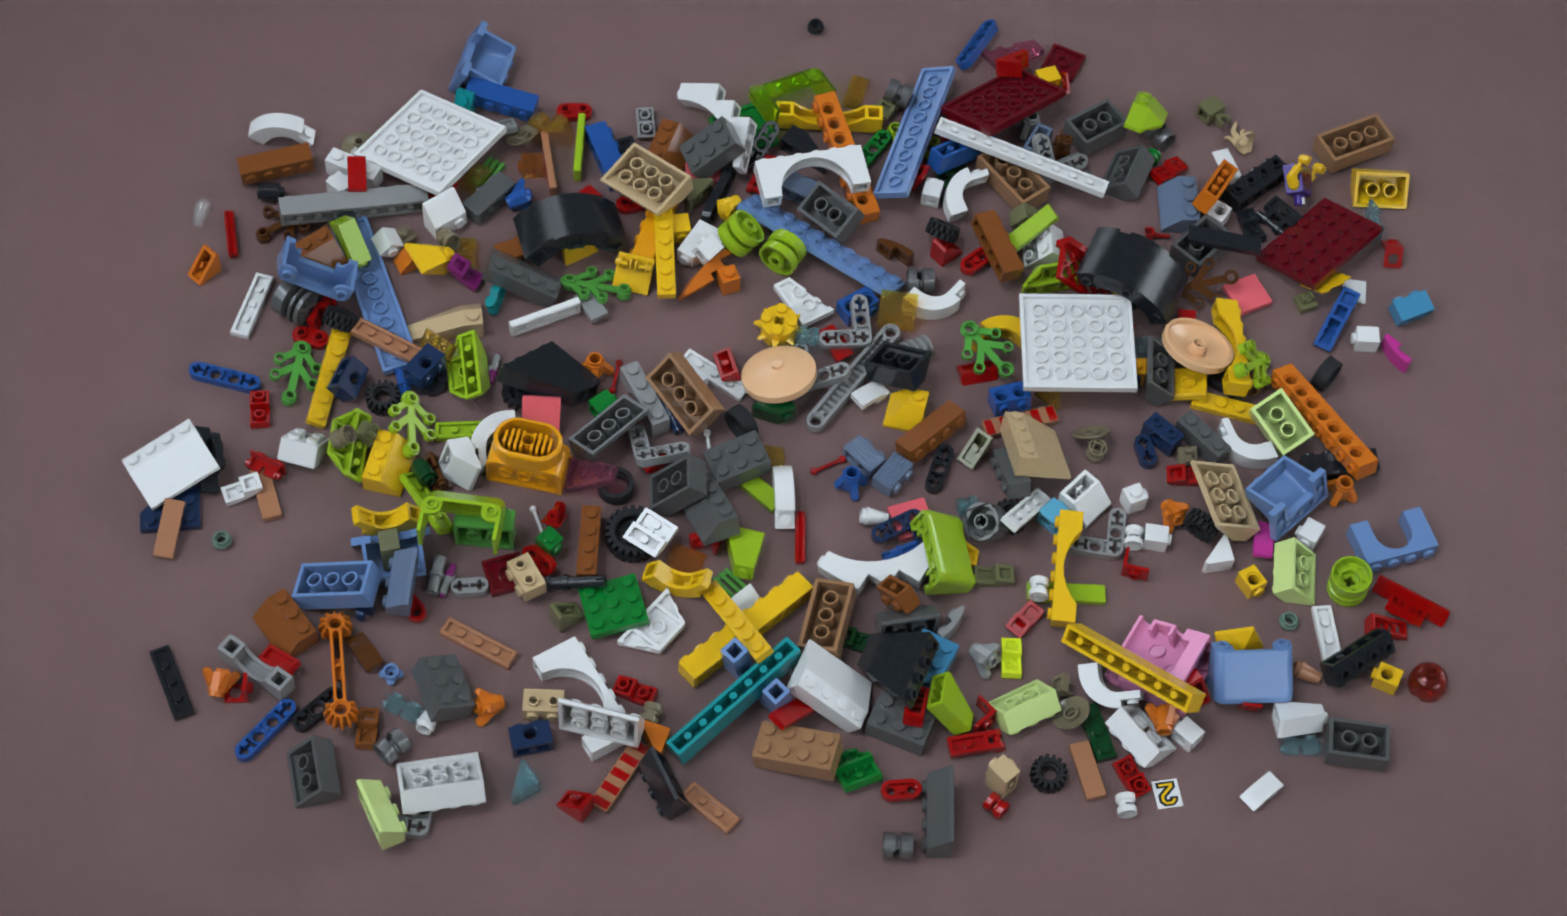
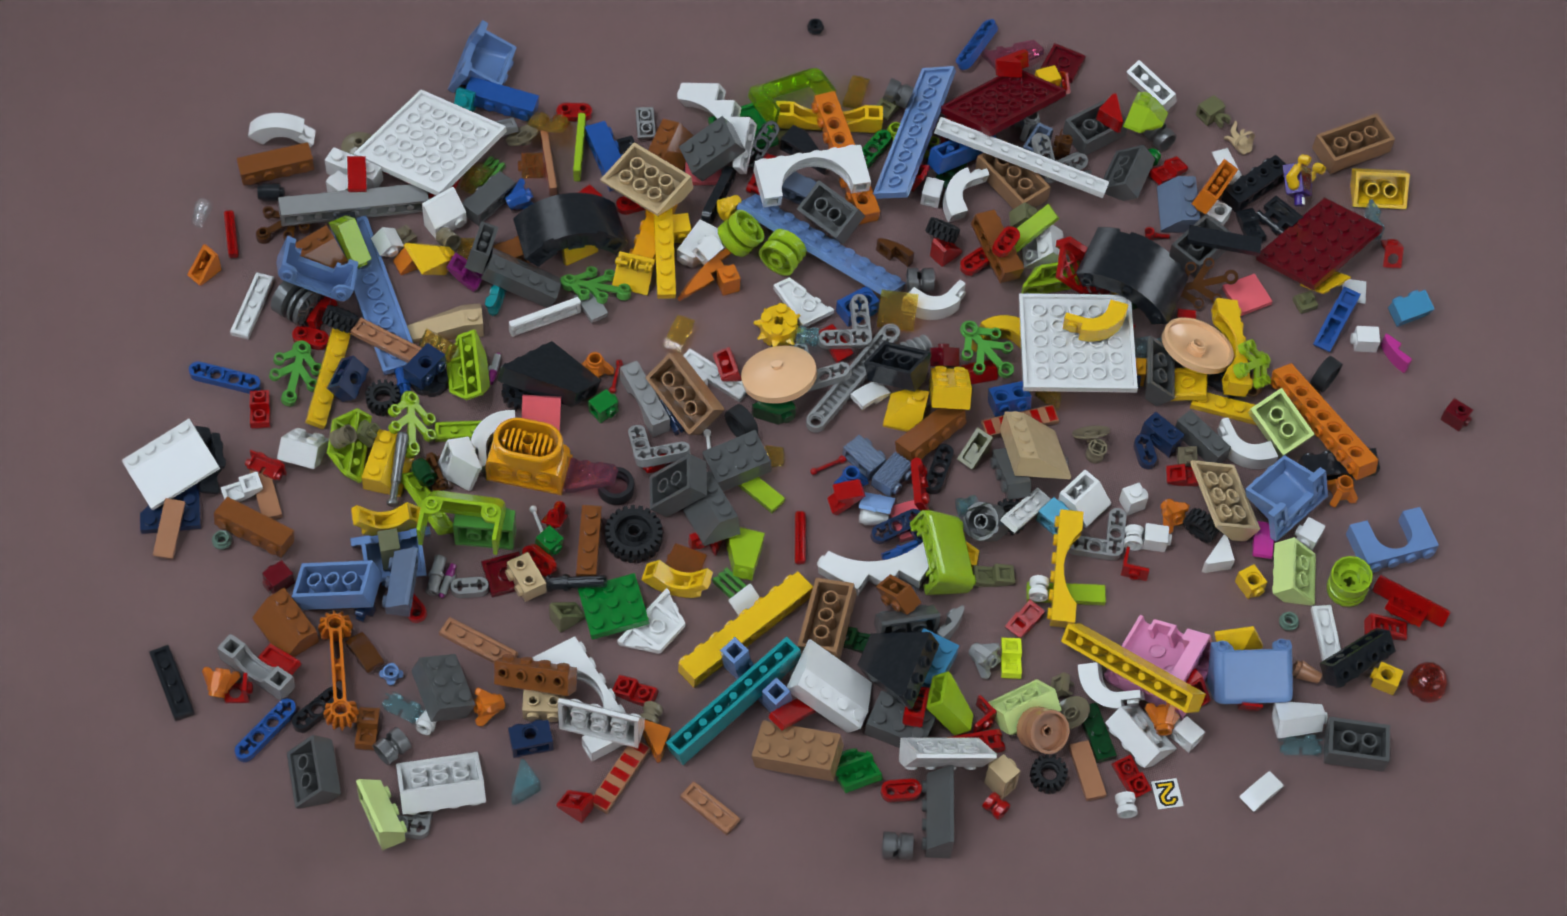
dark grey slope [568,394,650,463] -> none
white slope [623,507,679,558] -> none
black slope [638,746,691,821] -> none
olive slope [686,178,714,212] -> none
yellow plate [701,579,774,664] -> none
white arch [772,465,795,529] -> none
none -> dark orange brick [214,496,294,558]
none -> dark red brick [262,560,295,594]
none -> flat silver piece [386,432,409,507]
none -> dark grey brick [465,221,499,274]
none -> dark orange brick [494,654,577,696]
none -> clear yellow slope [663,315,695,352]
none -> red slope [827,479,866,515]
none -> light blue piece [859,492,895,514]
none -> white slope [899,738,997,770]
none -> red plate [911,457,930,511]
none -> yellow brick [929,366,972,410]
none -> dark red brick [930,343,959,367]
none -> red plate [992,226,1020,258]
none -> nougat wheel [1017,706,1070,754]
none -> yellow arch [1062,300,1129,342]
none -> red slope [1096,93,1123,133]
none -> white brick [1126,60,1177,111]
none -> dark red brick [1440,398,1473,432]

